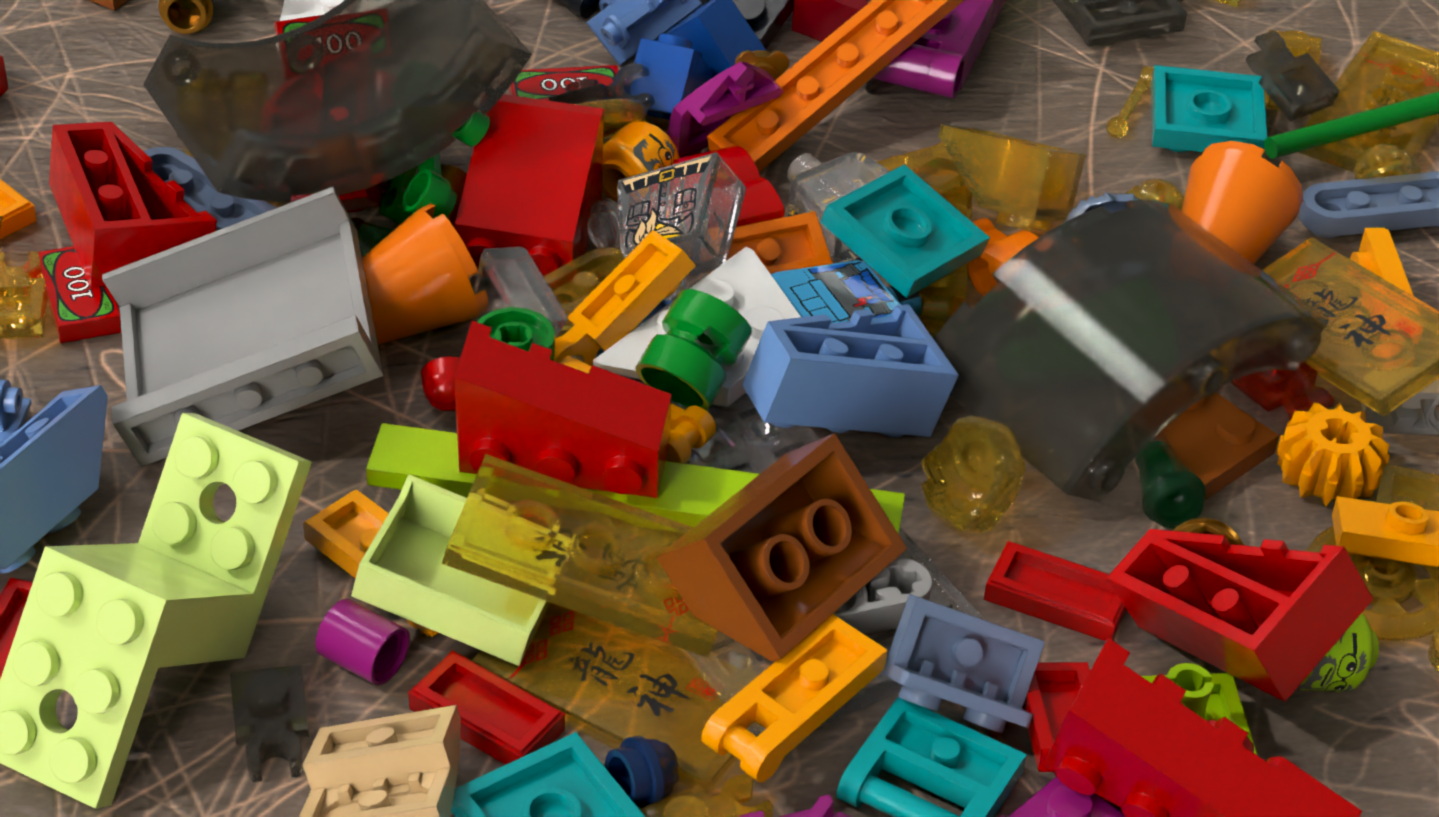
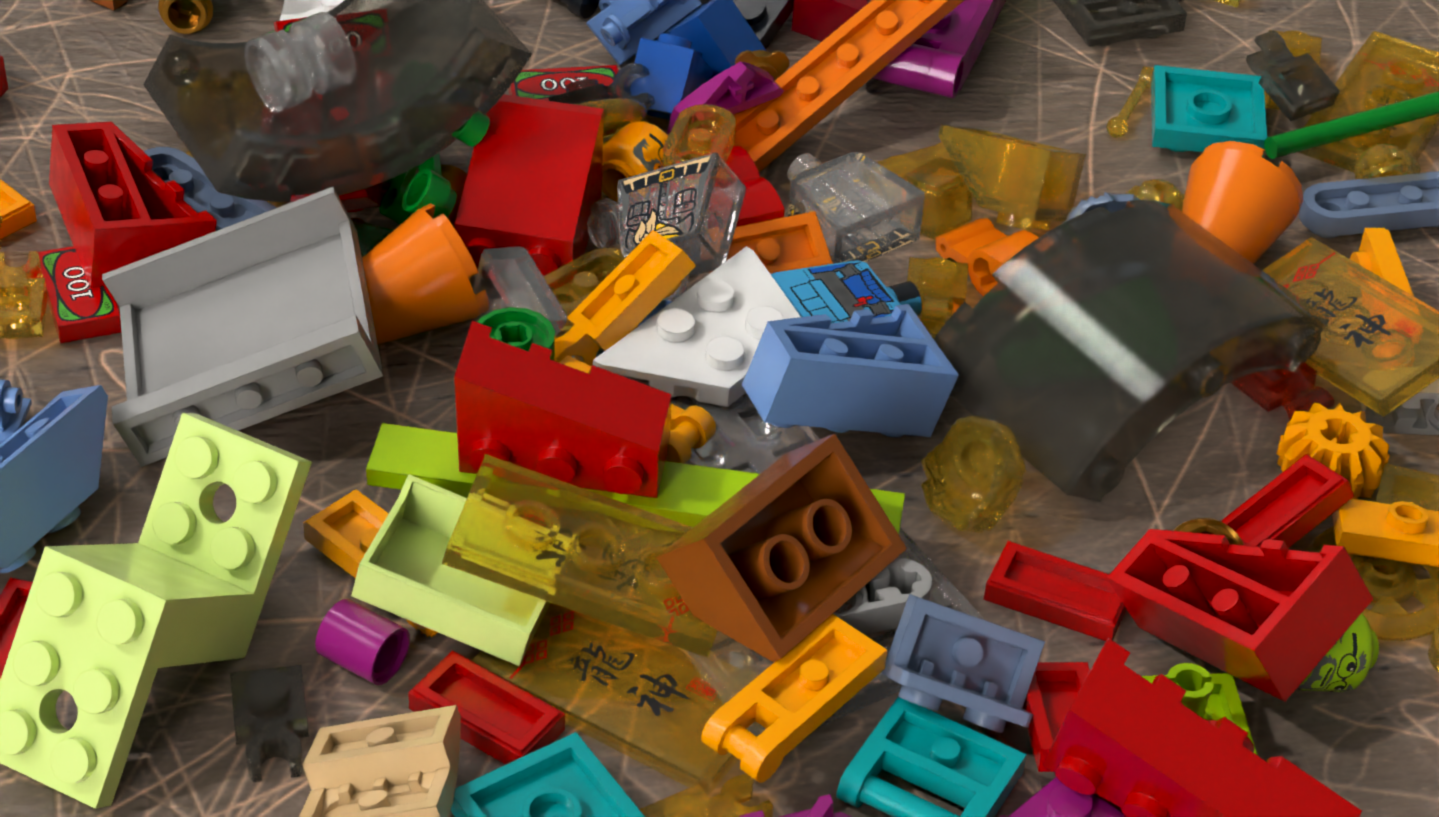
red hinge [421,356,460,411] -> none
dark blue plate [605,735,679,809] -> none
green wheel [635,289,752,410] -> none
teal plate [820,164,990,298] -> none
clear green cone [1135,441,1206,529] -> none
dark orange wing [1139,370,1279,507] -> none
none -> clear wheel [244,12,356,113]
none -> clear yellow plate [662,104,736,190]
none -> red tile [1221,454,1354,548]

